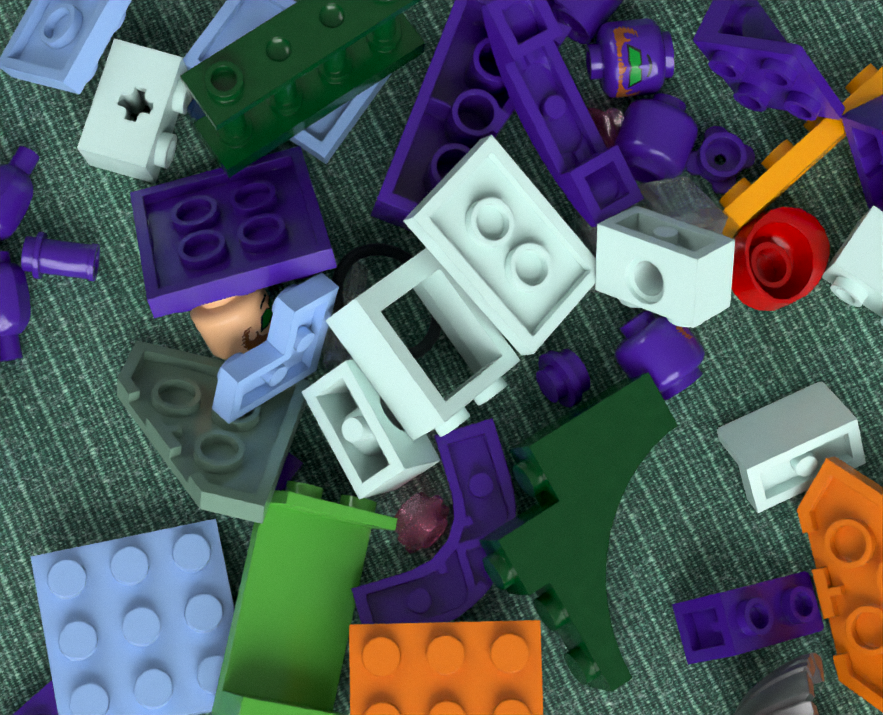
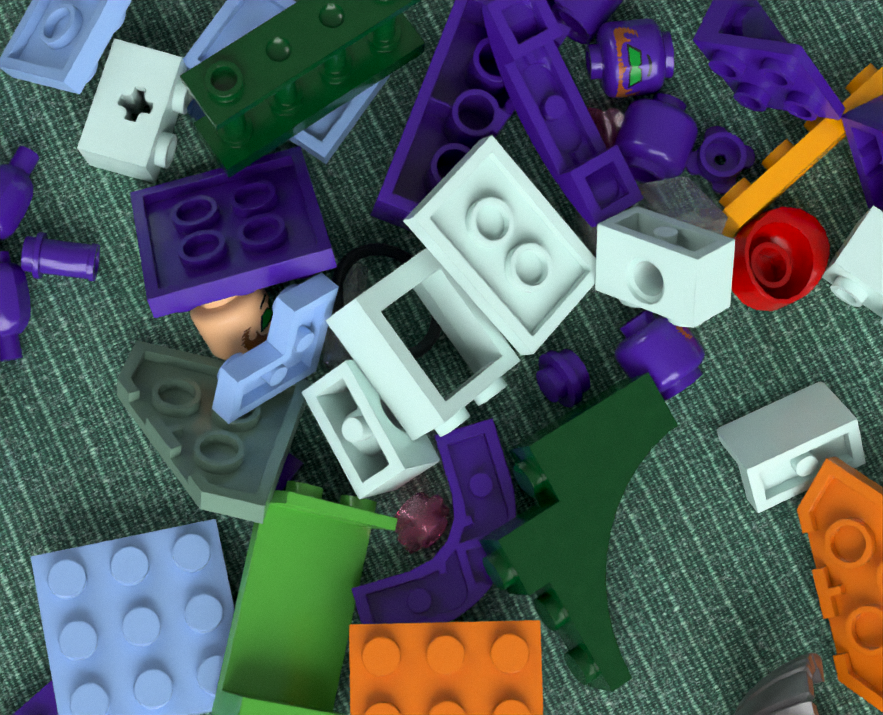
dark purple bracket [672,571,824,665] -> none

